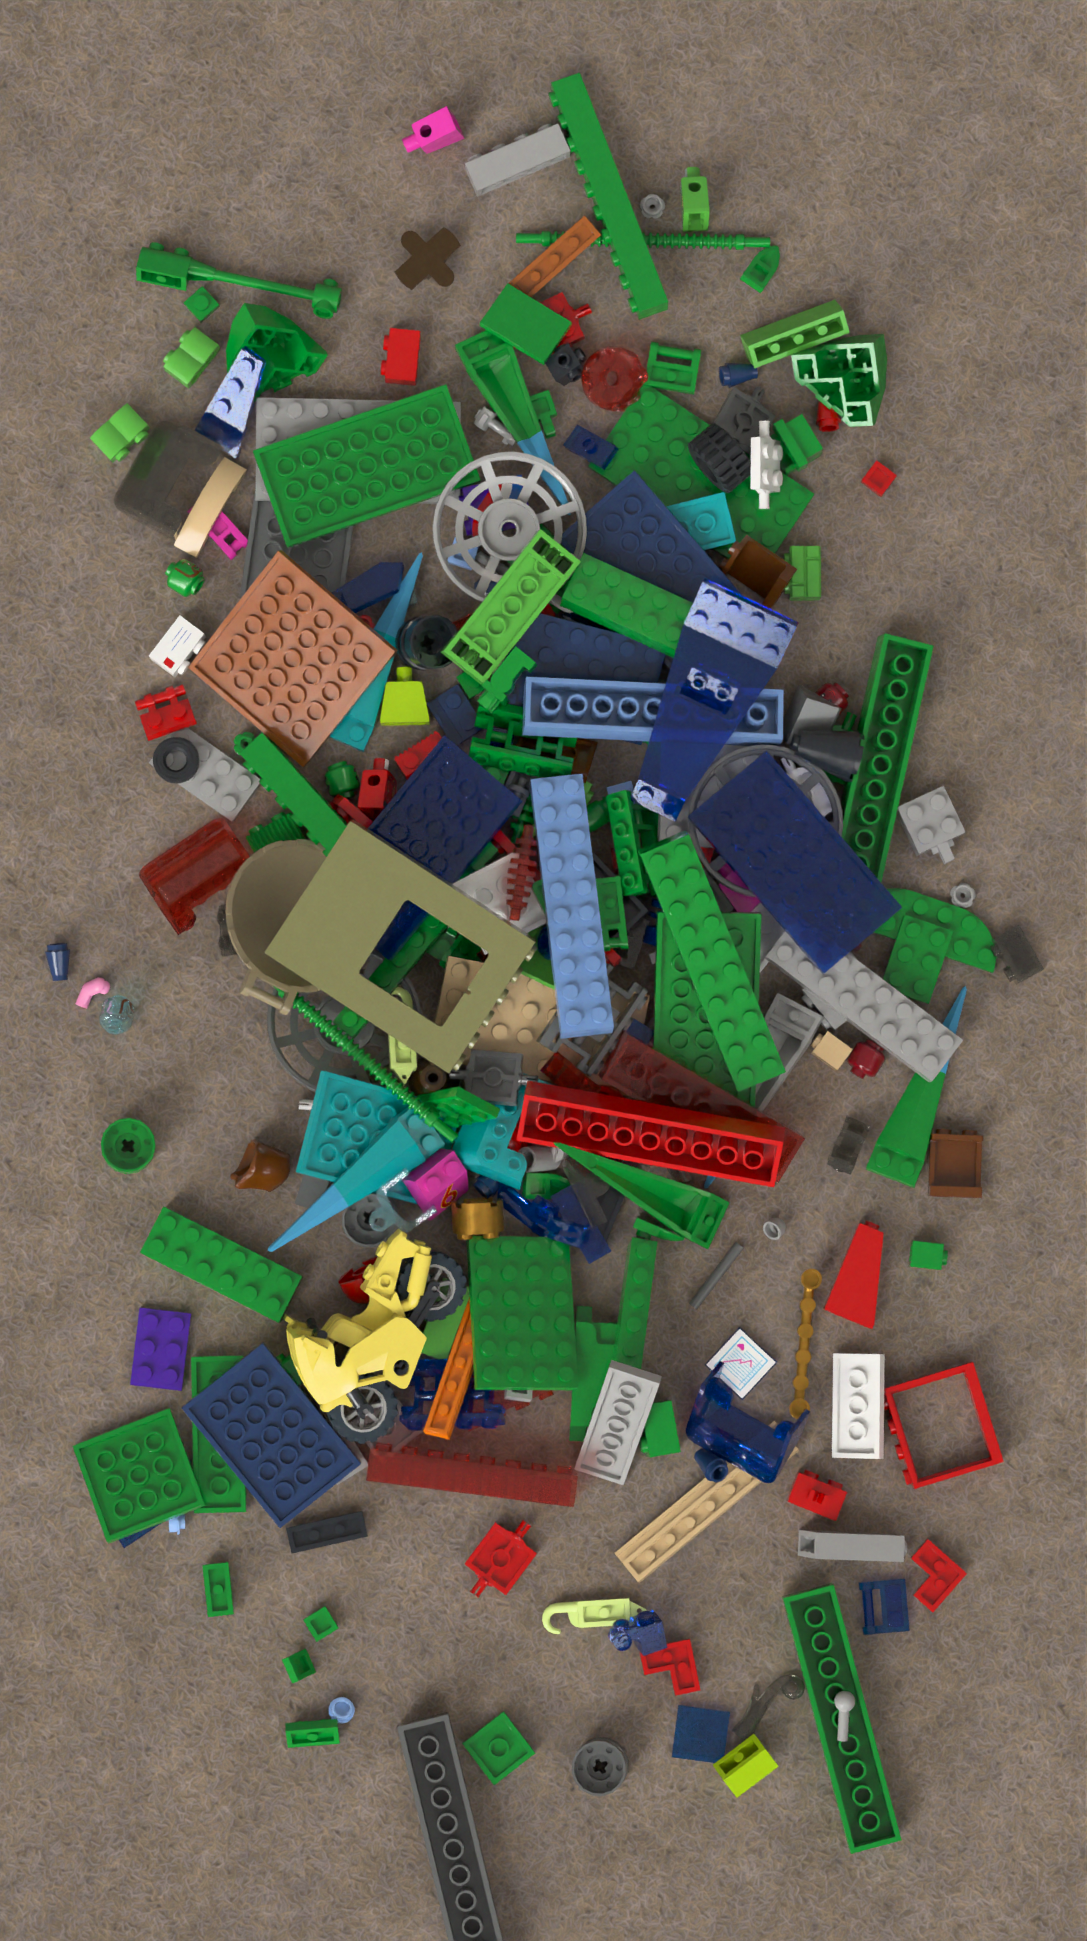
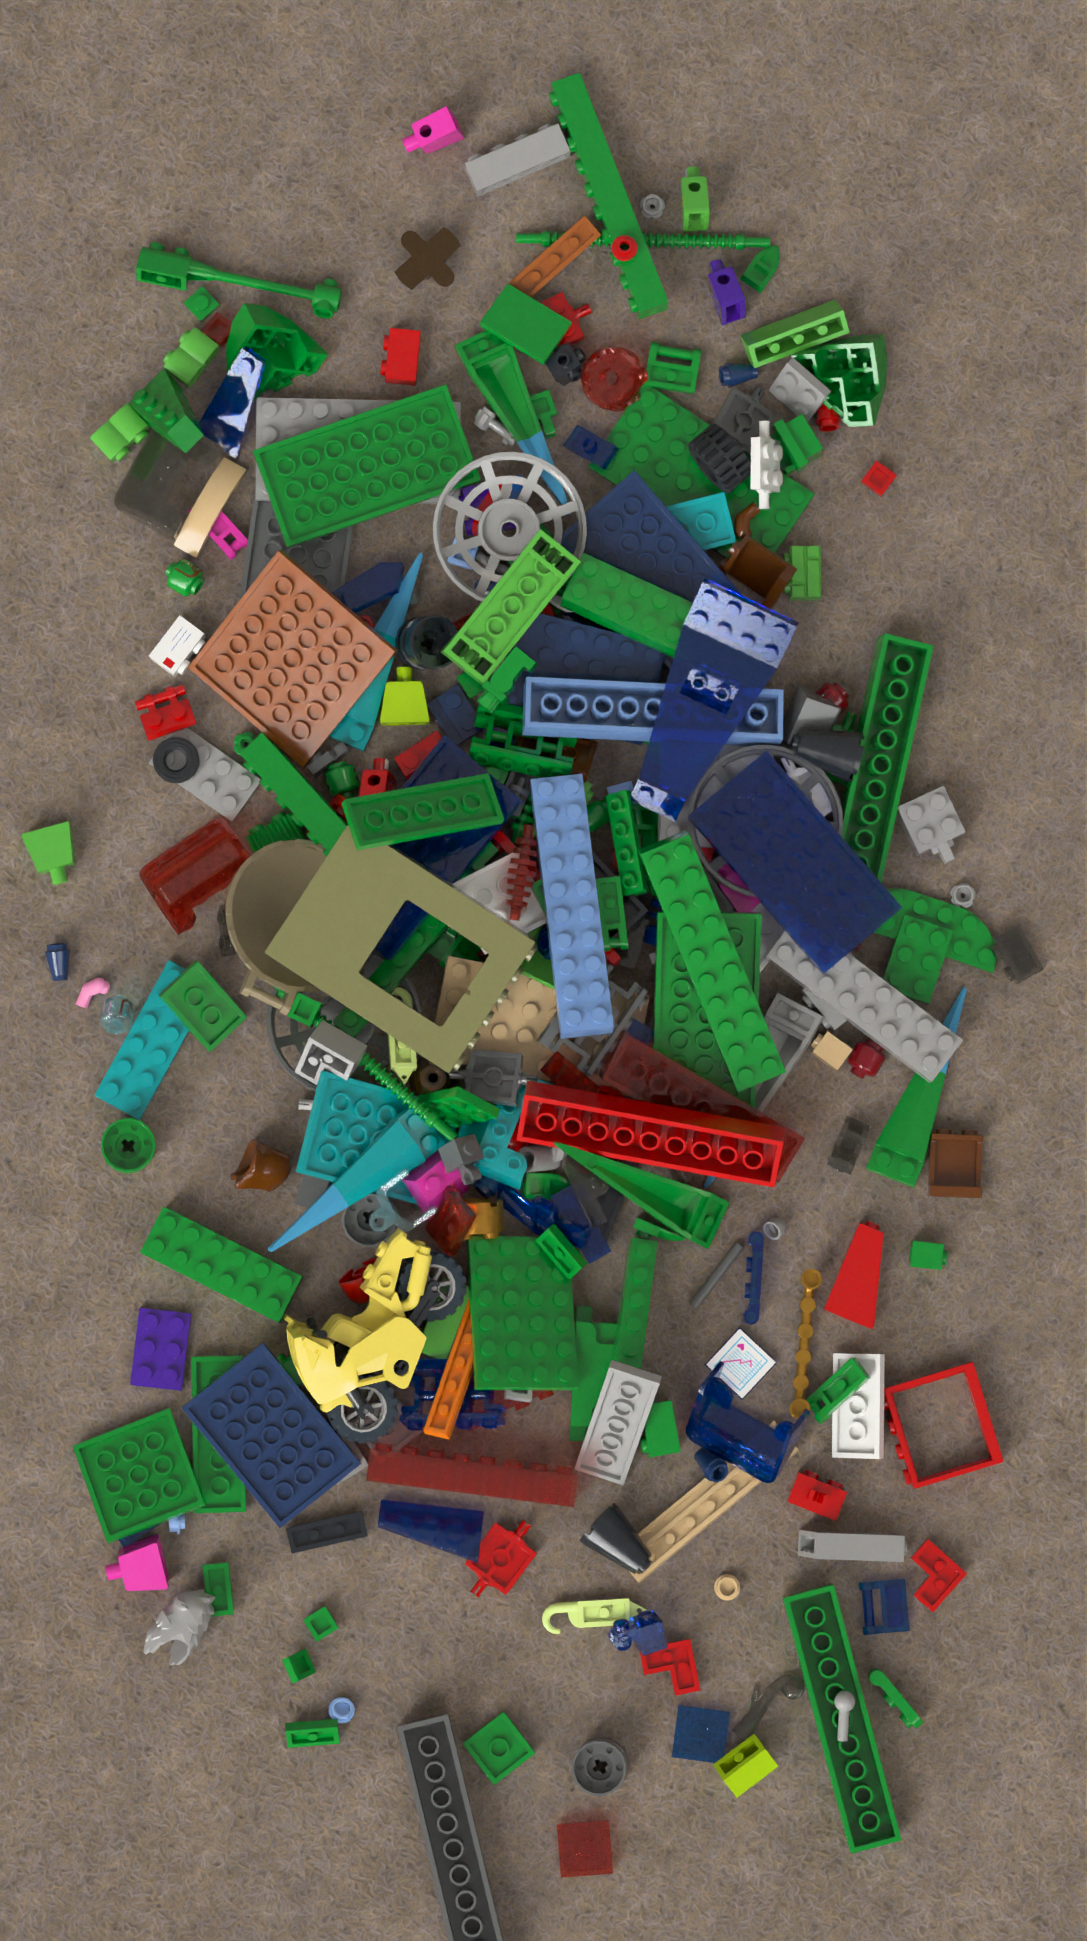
none -> bright green torso [21,821,75,885]
none -> teal plate [94,960,189,1120]
none -> dark pink torso [106,1534,170,1591]
none -> green wedge [128,368,204,453]
none -> light grey head [143,1589,215,1665]
none -> green plate [158,960,247,1052]
none -> clear red plate [201,312,232,348]
none -> green plate [287,993,323,1027]
none -> light grey brick [295,1020,367,1085]
none -> dark grey plate [307,741,349,778]
none -> green plate [342,773,504,851]
none -> clear blue wing [378,1499,484,1563]
none -> clear red plate [425,1186,477,1256]
none -> dark grey brick [438,1134,484,1185]
none -> green plate [535,1224,588,1280]
none -> clear red plate [557,1820,613,1878]
none -> black cone [580,1503,653,1574]
none -> red plate [612,235,637,261]
none -> dark purple torso [708,260,746,325]
none -> tan plate [714,1574,740,1600]
none -> reddish brown arm [734,502,761,540]
none -> clear blue plate [742,1231,764,1325]
none -> light grey plate [769,358,831,423]
none -> green plate [806,1358,871,1424]
none -> green plate [868,1668,924,1729]

